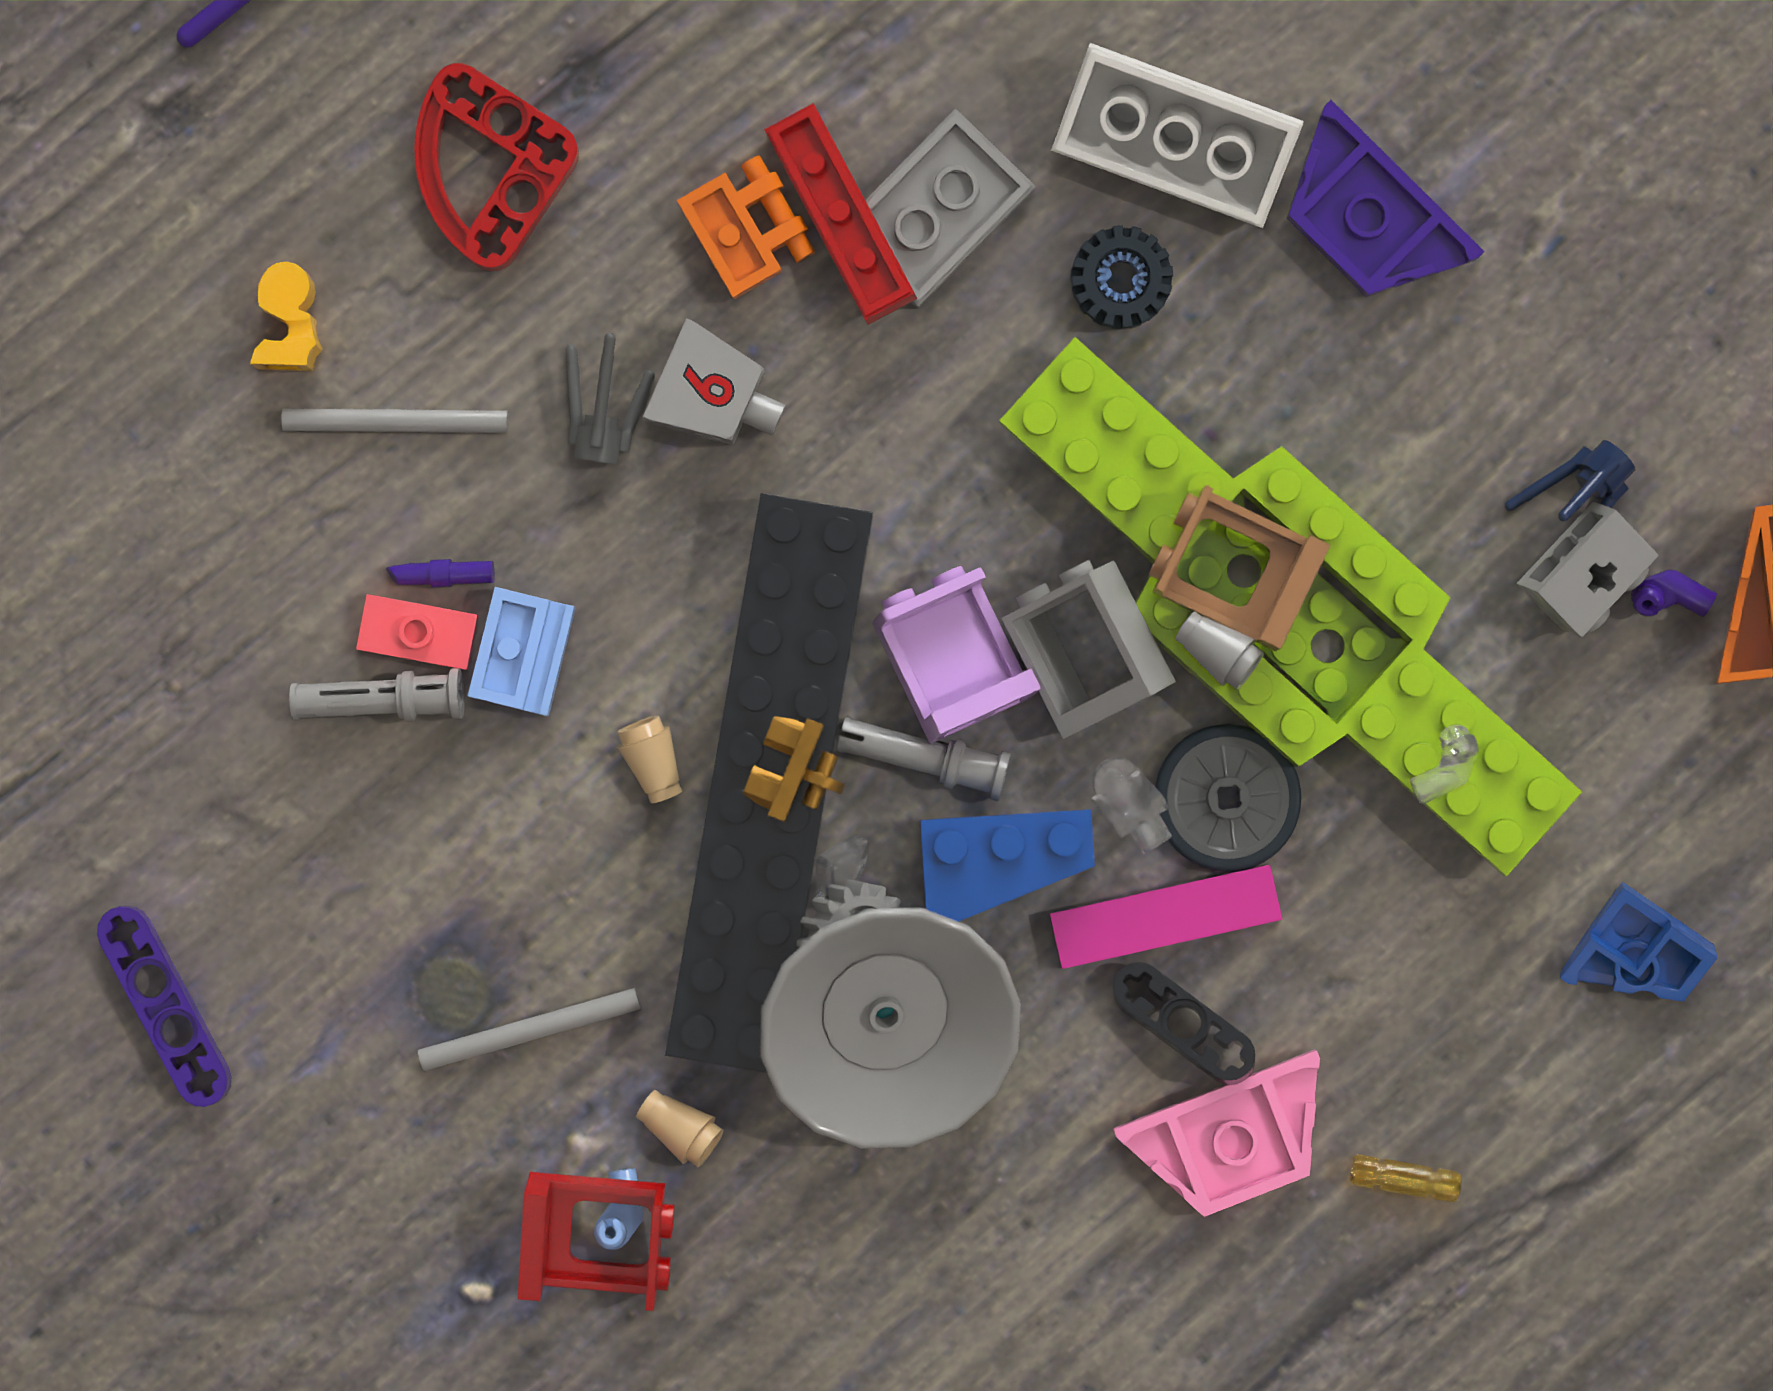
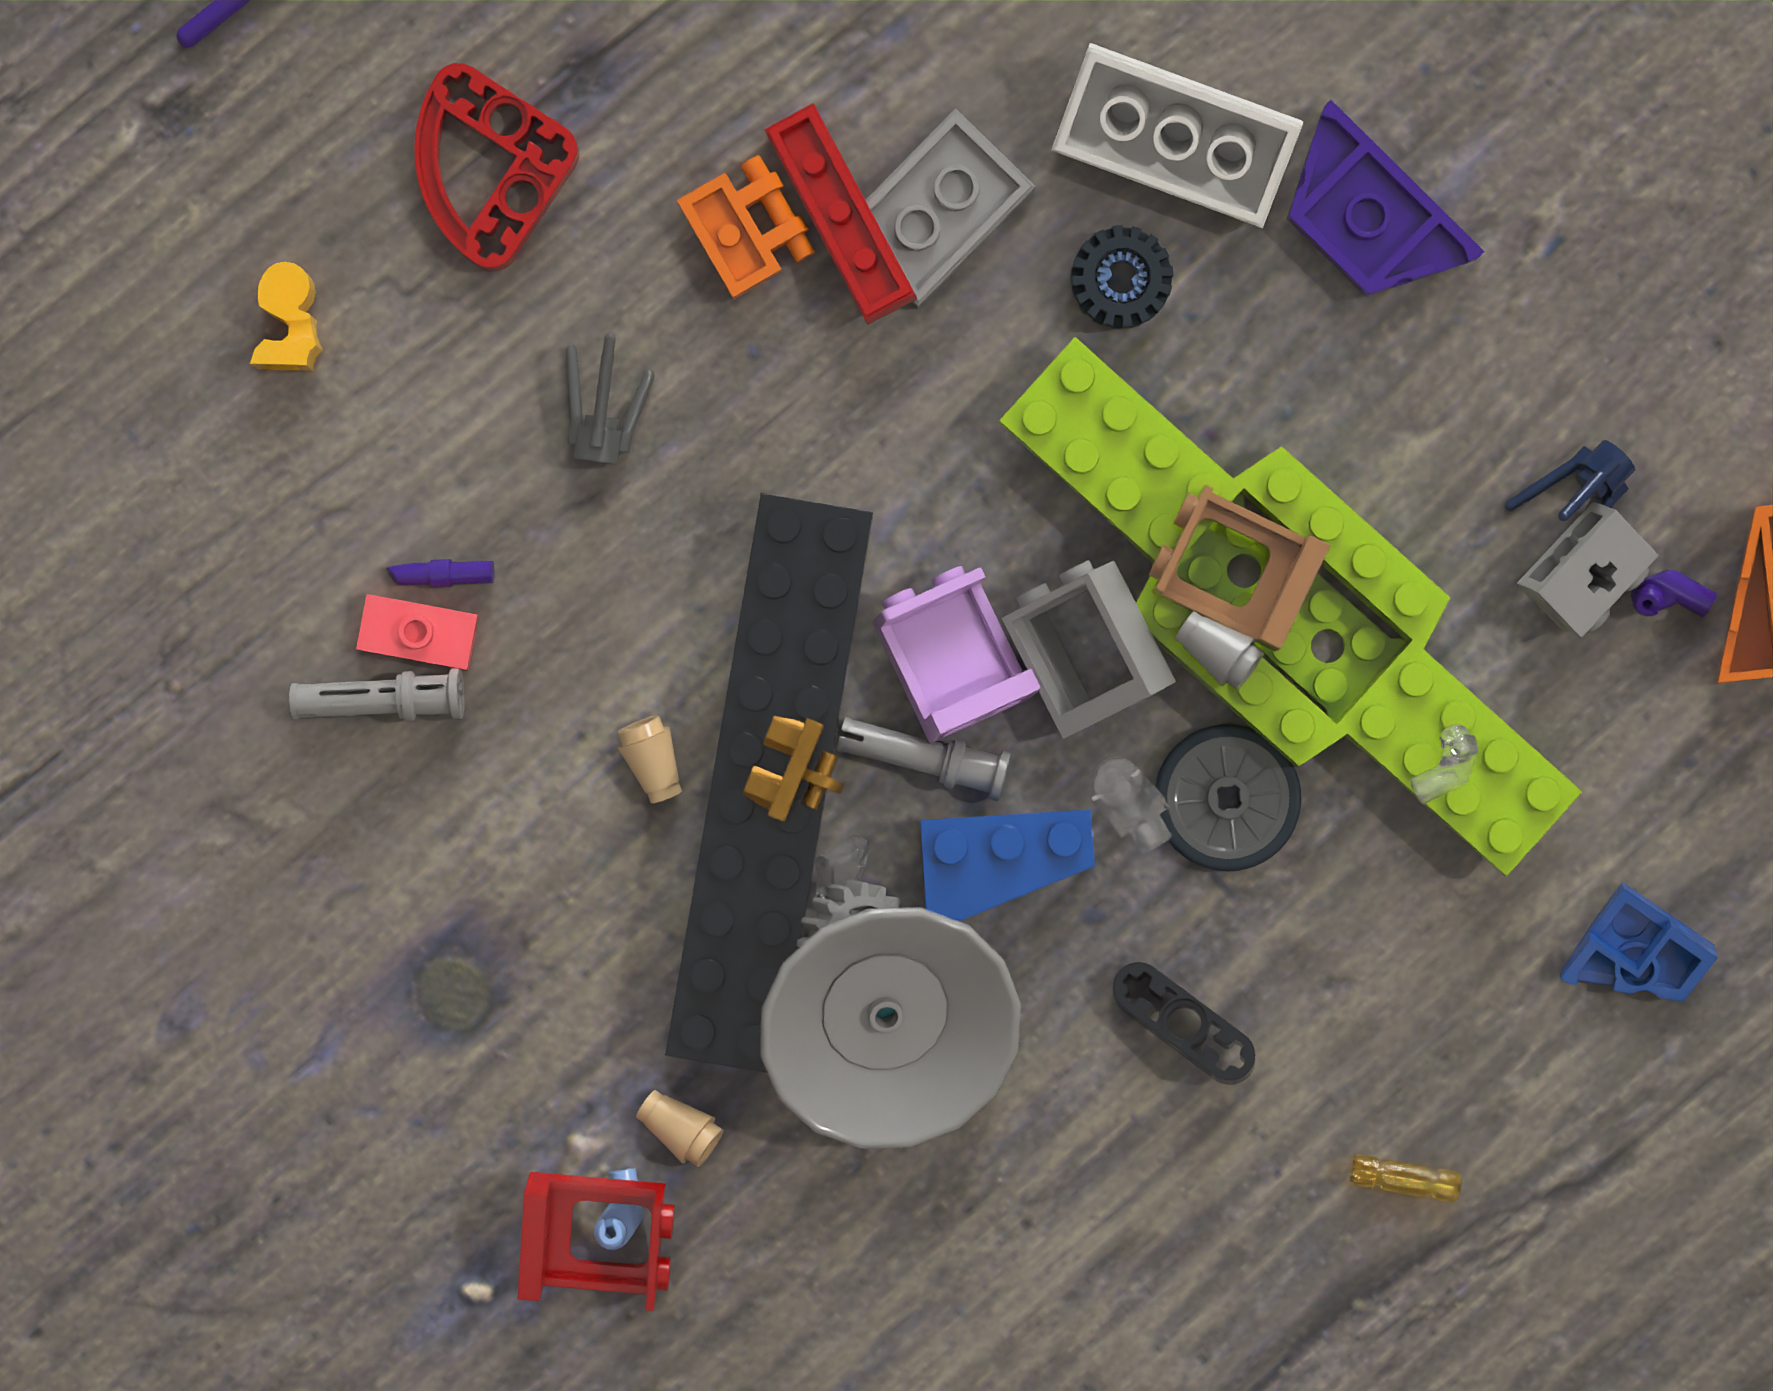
dark purple beam [97,906,232,1107] -> none
light grey piece [282,409,509,433] -> none
light grey bar [418,988,641,1071] -> none
light blue plate [468,587,576,716] -> none
light grey torso [643,318,786,445] -> none
dark pink tile [1049,864,1283,969] -> none
bright pink wing [1113,1049,1320,1217] -> none

